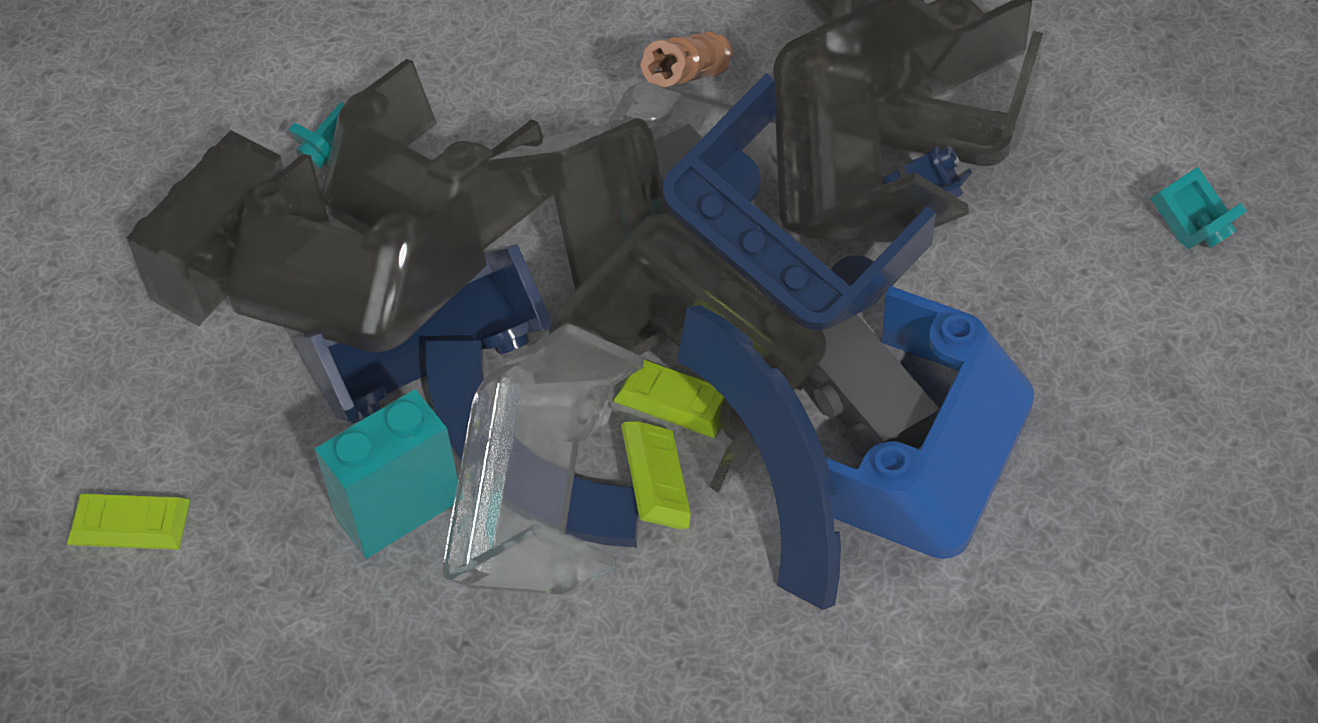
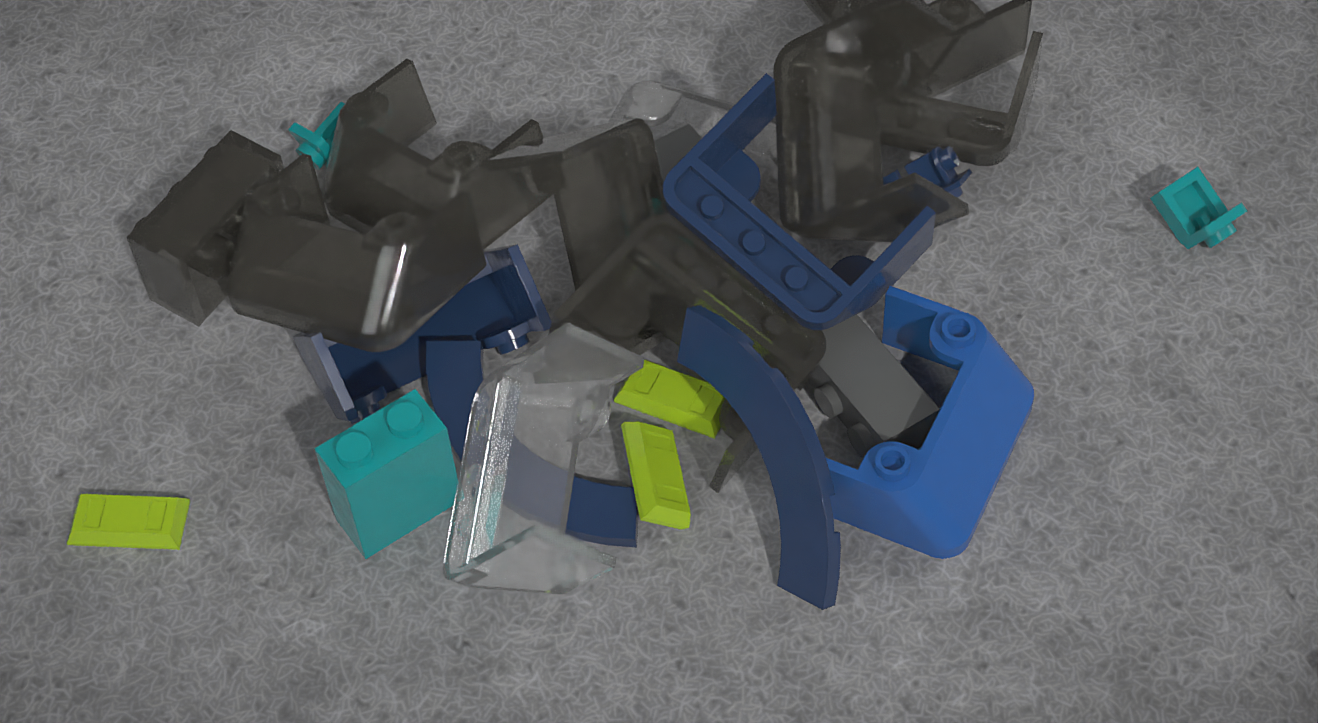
nougat piece [640,31,733,88] -> none

